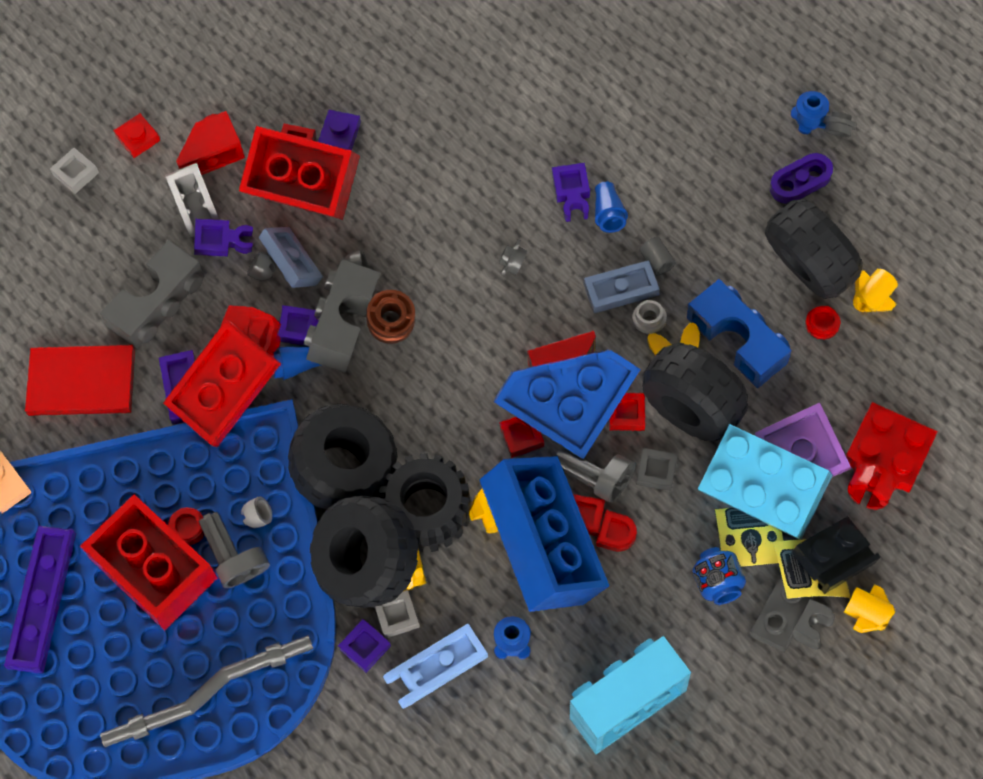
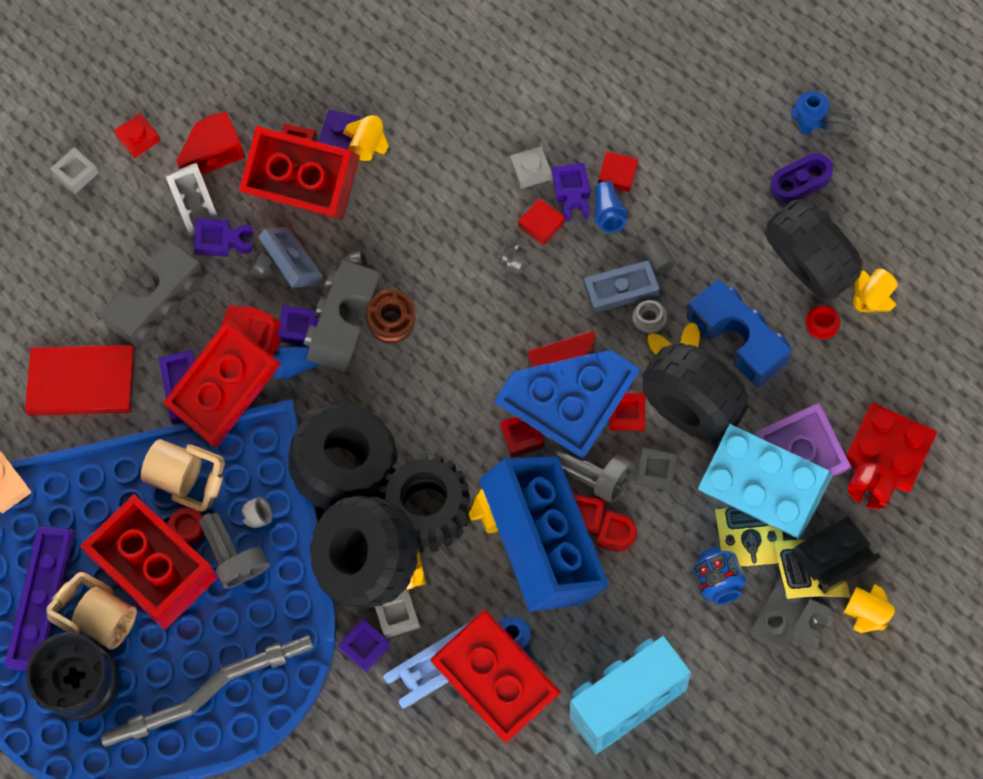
none -> black wheel [26,632,121,722]
none -> tan piece [46,572,137,650]
none -> tan piece [141,439,225,512]
none -> yellow piece [343,115,389,161]
none -> red tile [430,608,561,744]
none -> light grey plate [510,146,552,189]
none -> red tile [518,198,565,246]
none -> red tile [598,151,639,193]

